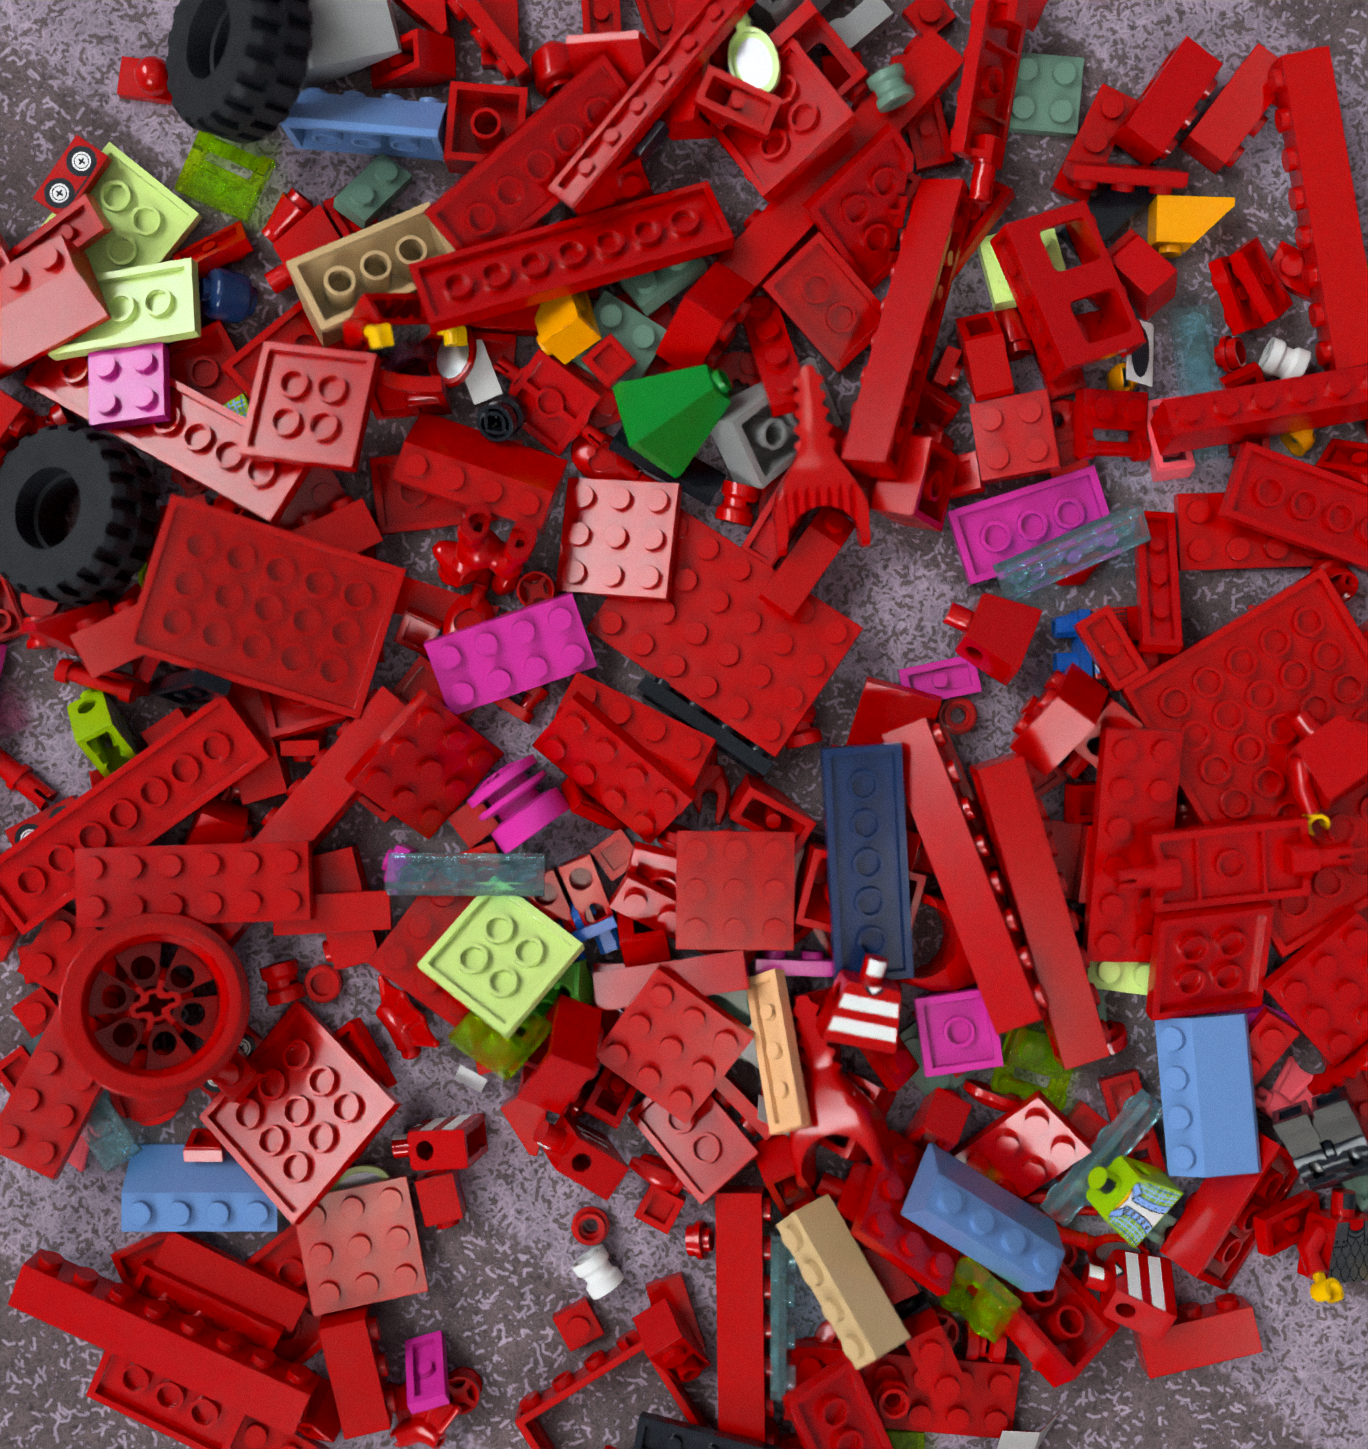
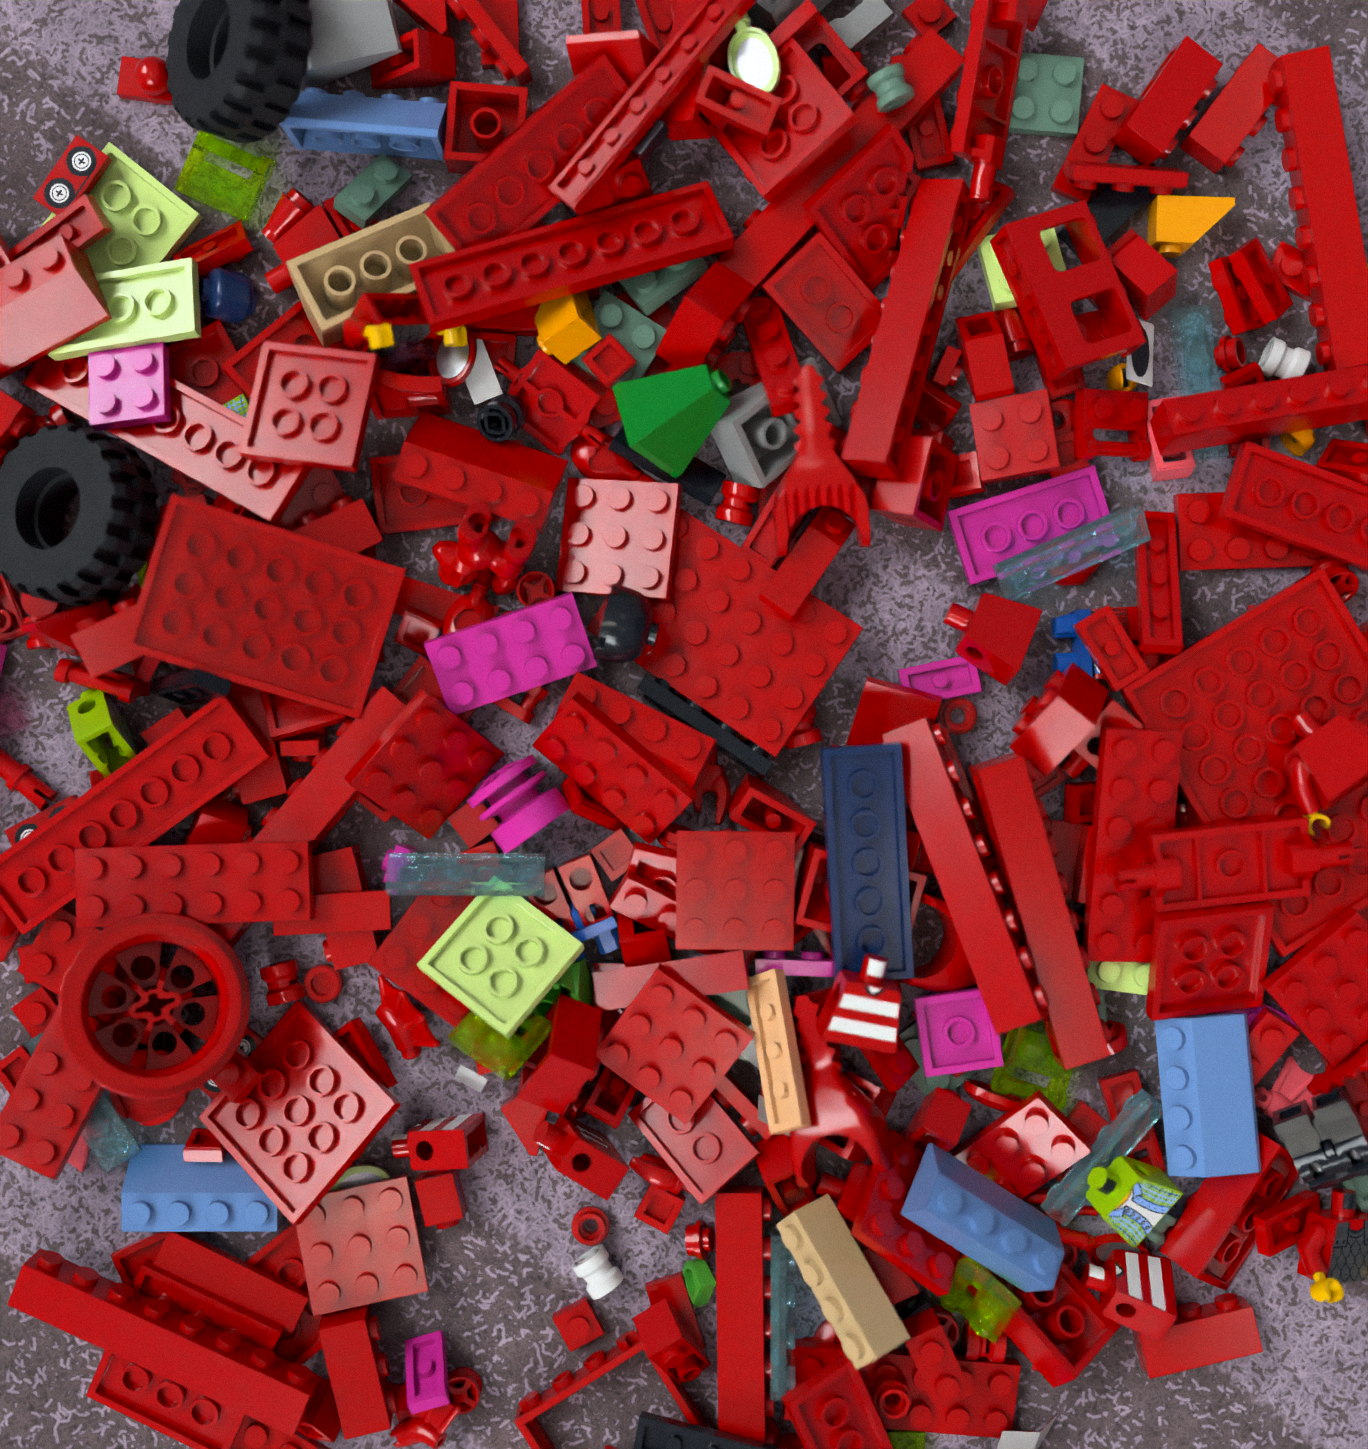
red head [530,41,574,100] -> none
none -> black cylinder [594,583,660,664]
none -> bright green tile [683,1259,716,1307]

